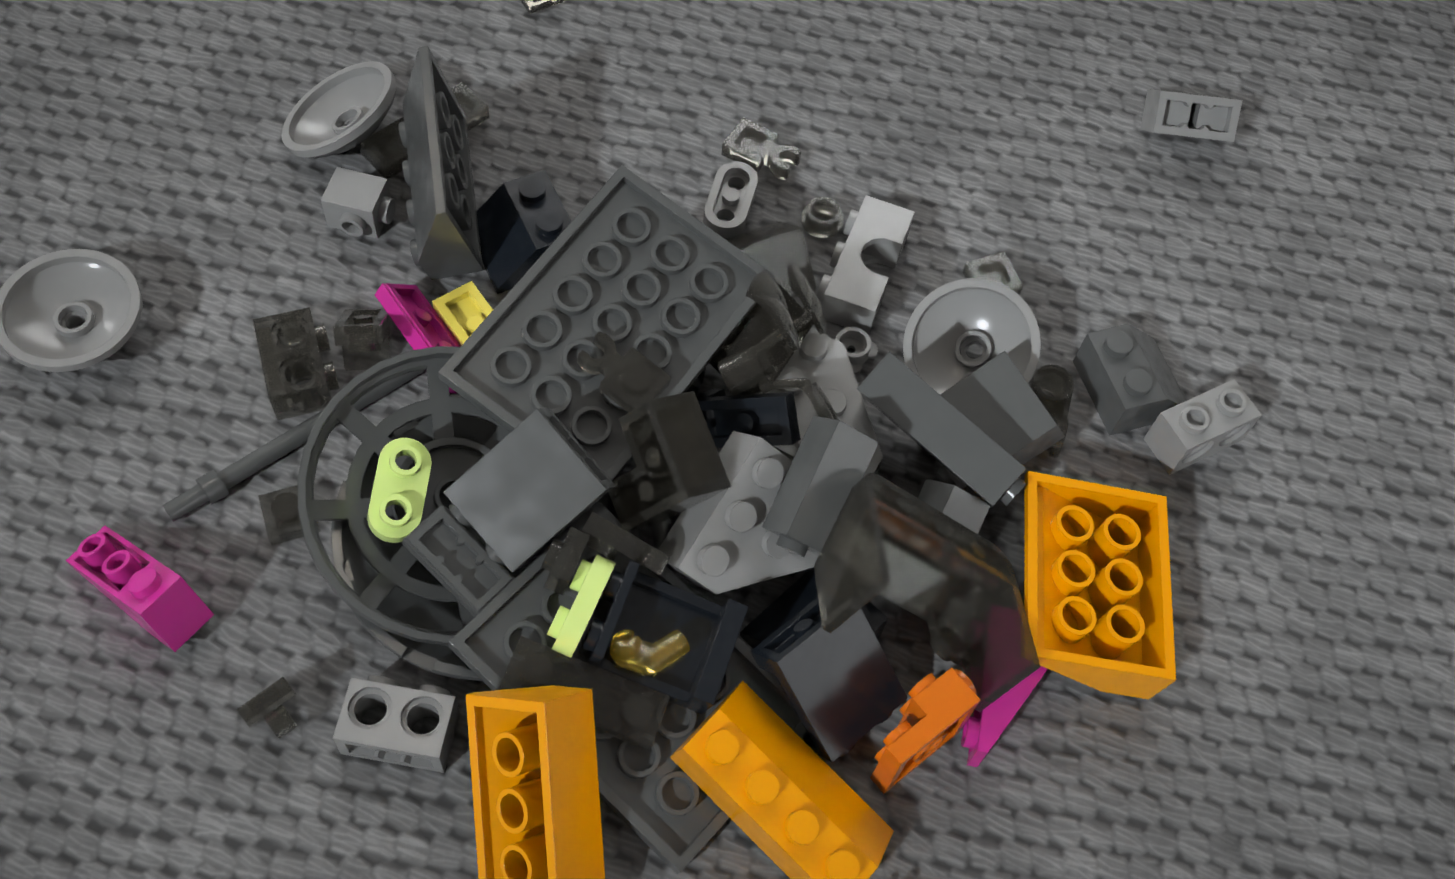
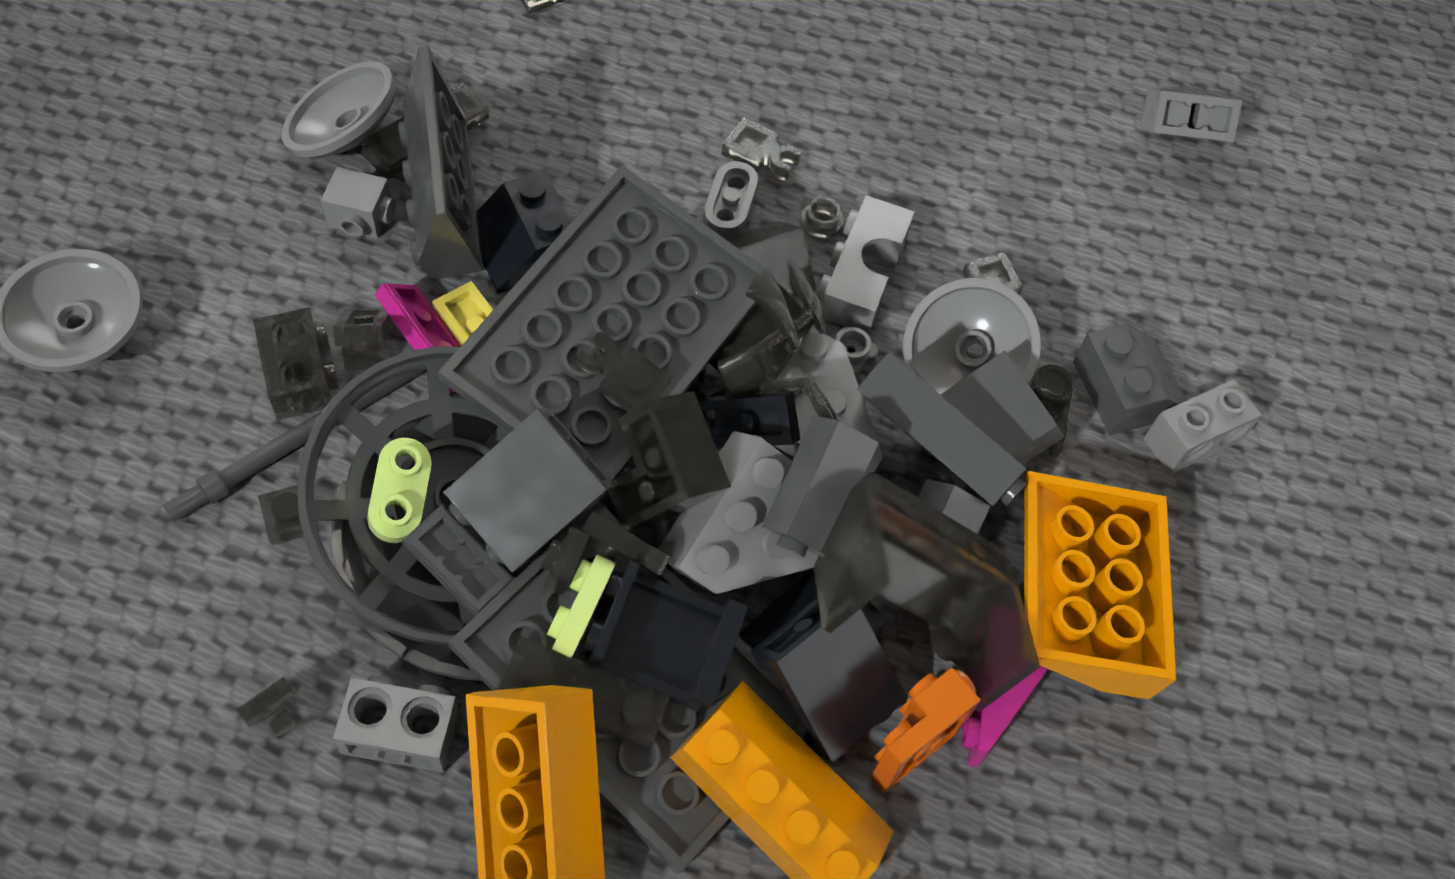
dark pink slope [65,526,214,652] -> none
clear yellow arm [610,629,690,676] -> none

